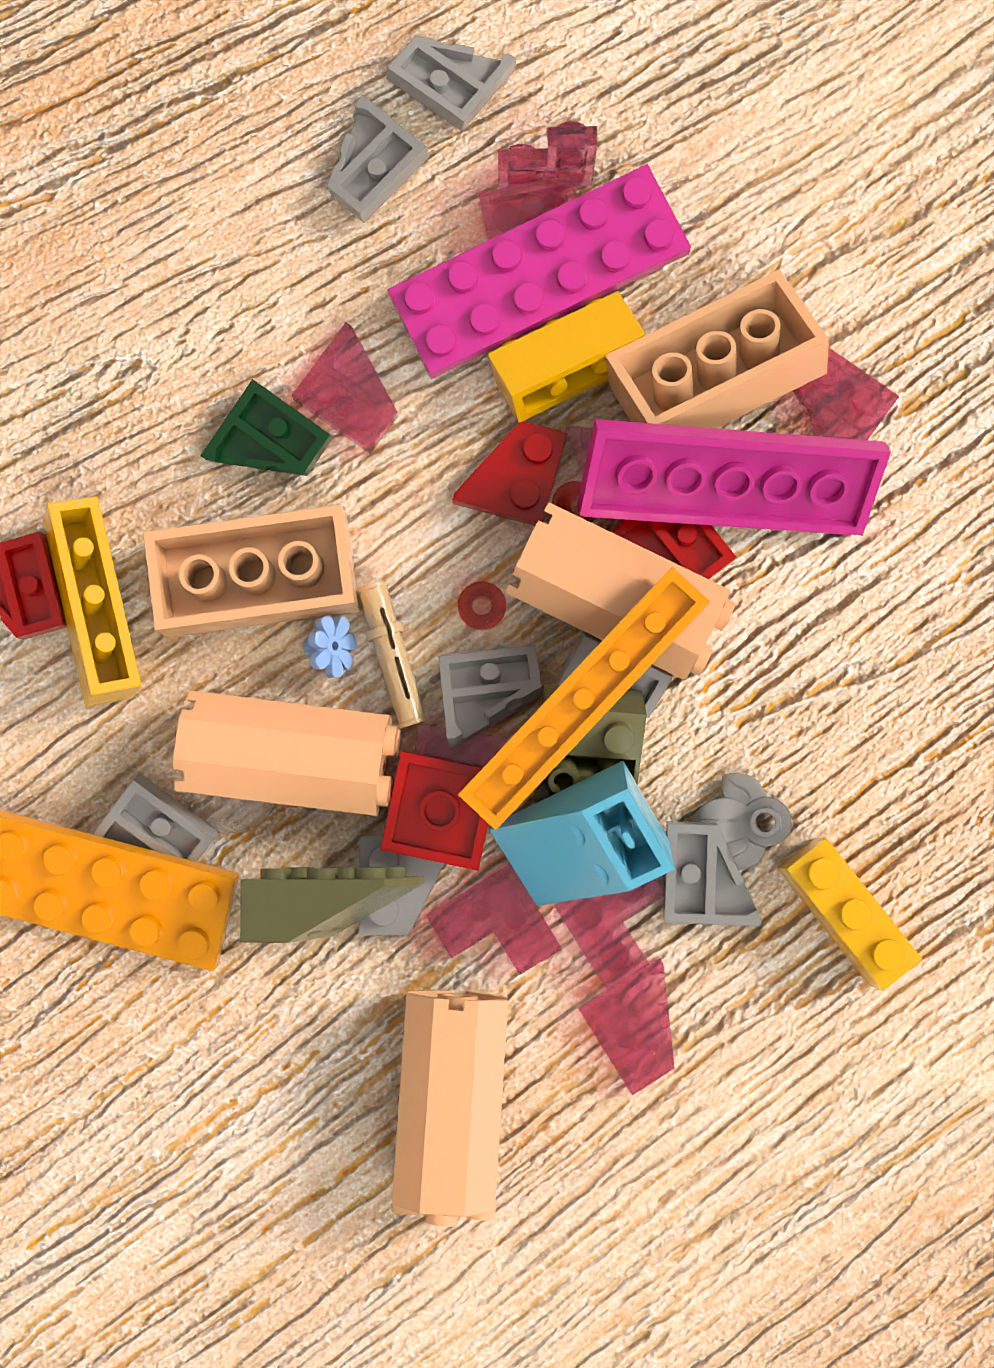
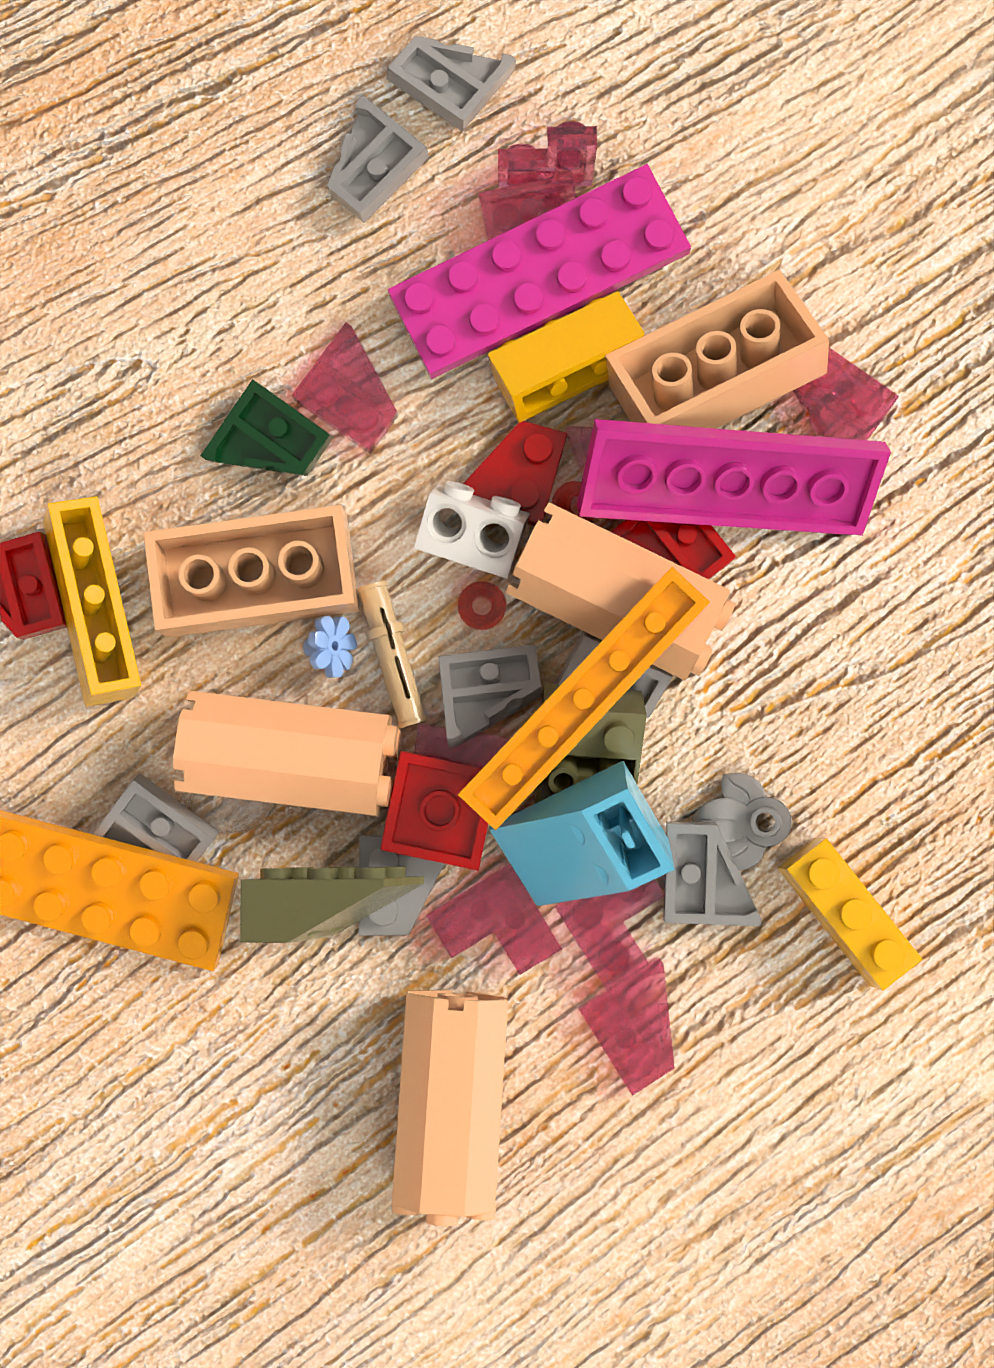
none -> white brick [414,481,530,579]

